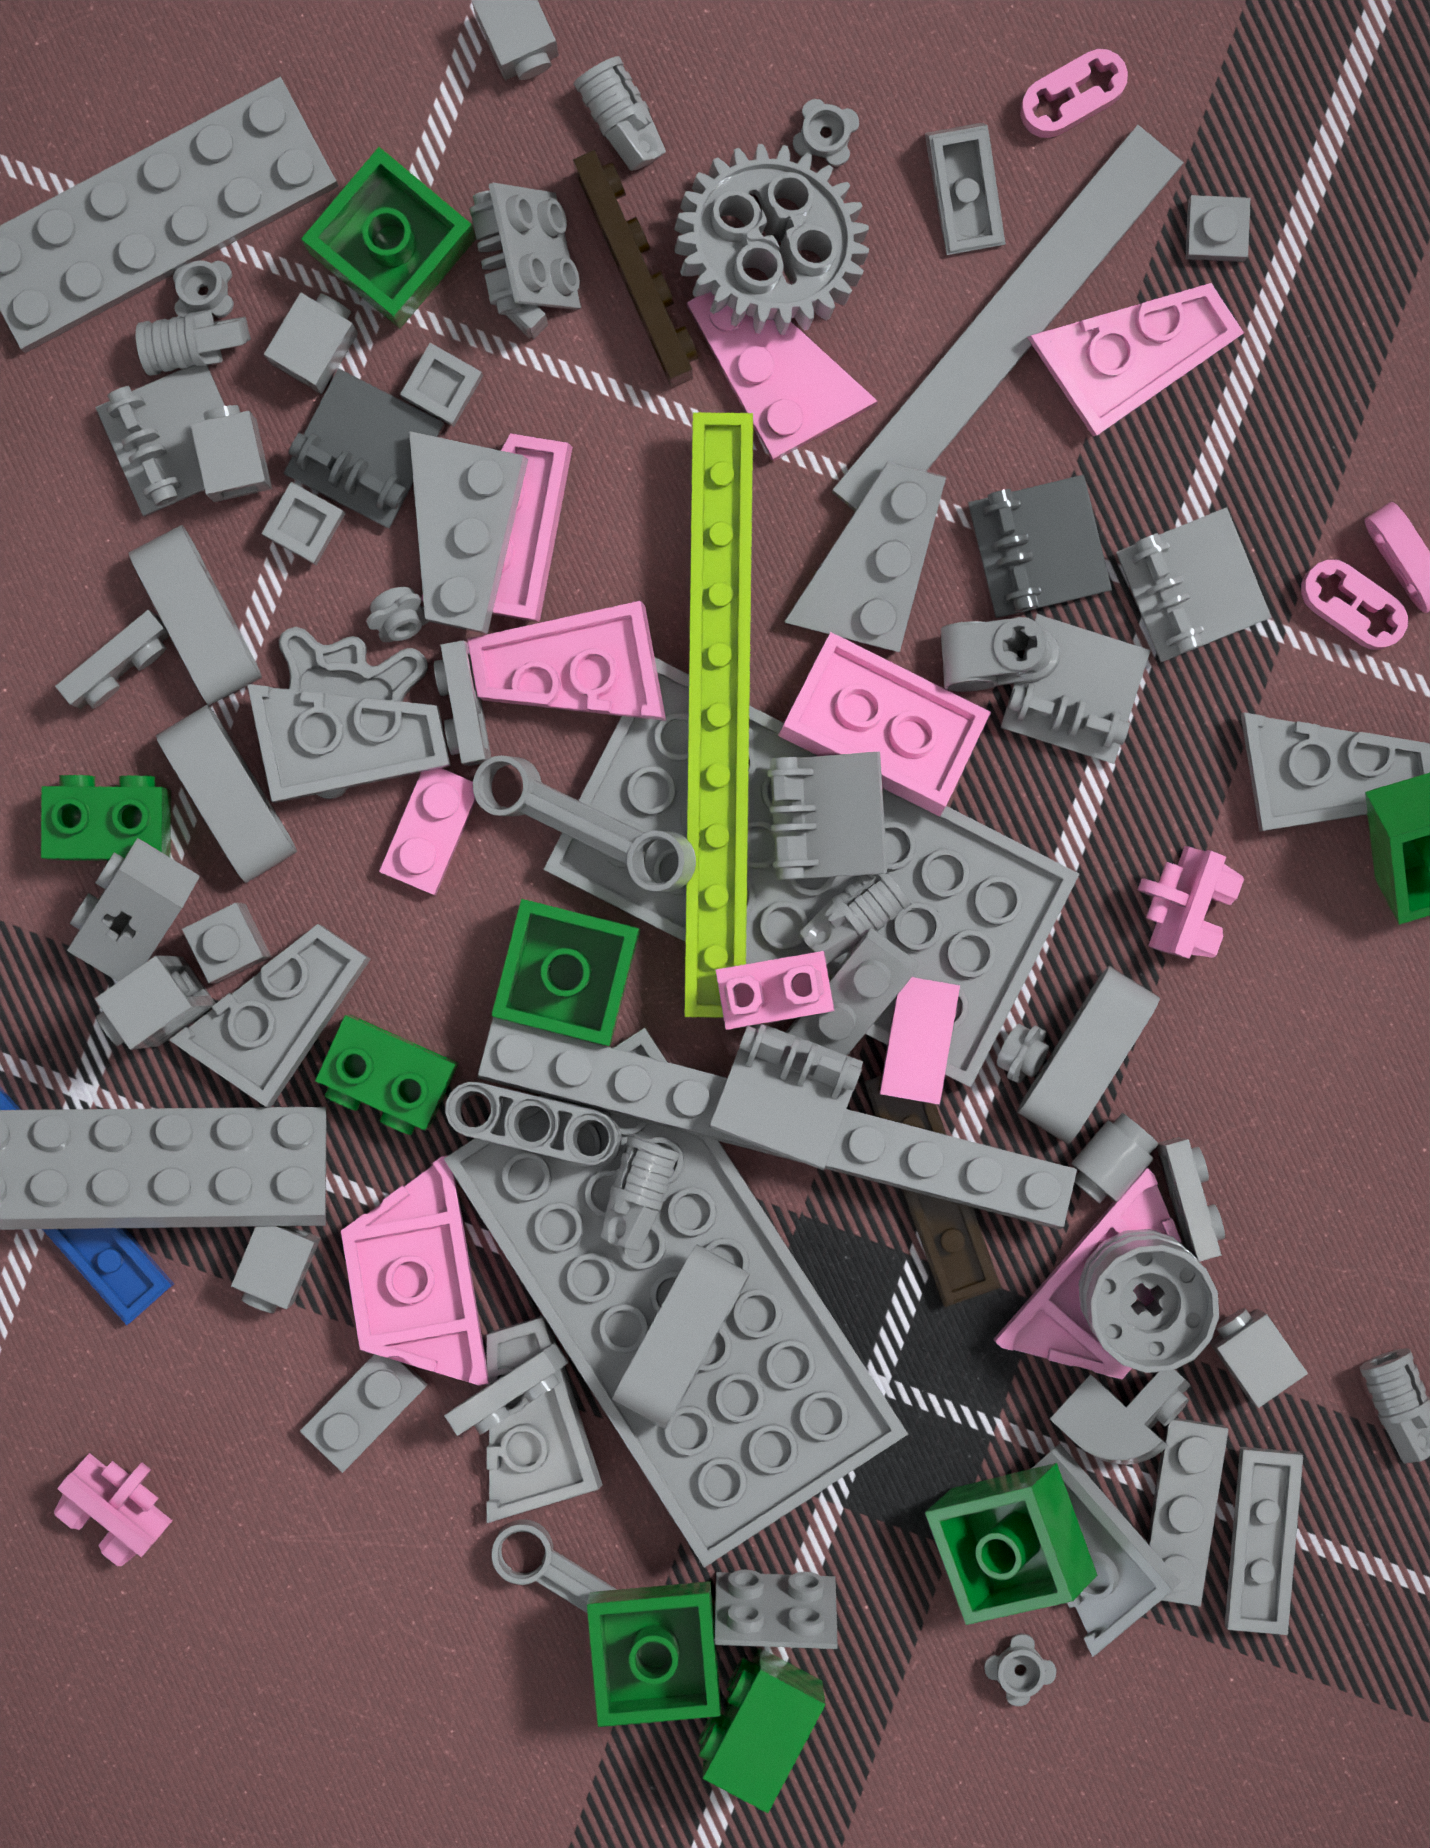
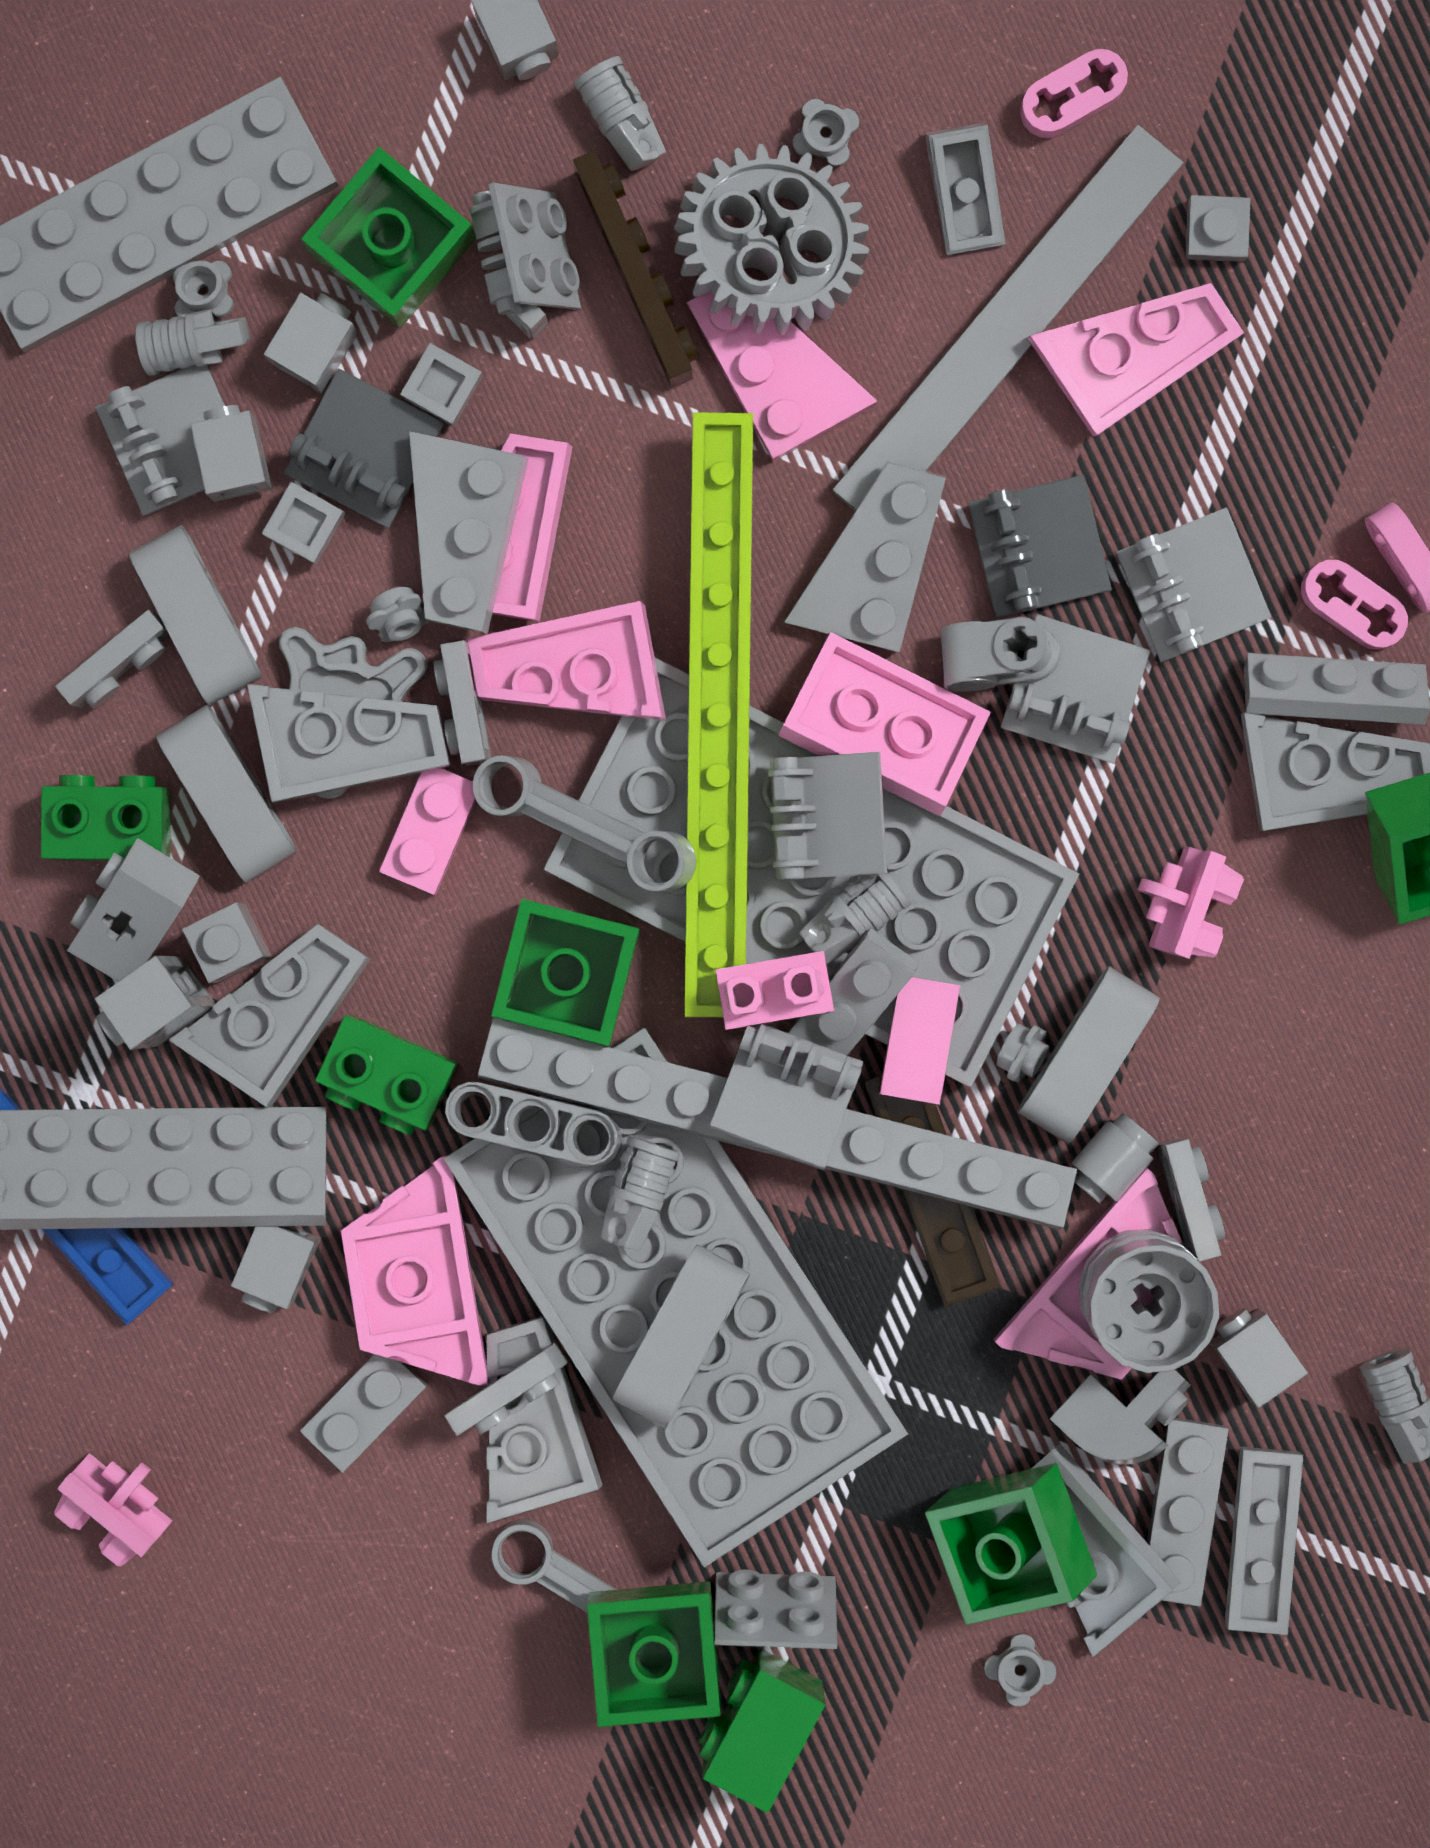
none -> light grey plate [1244,653,1430,725]

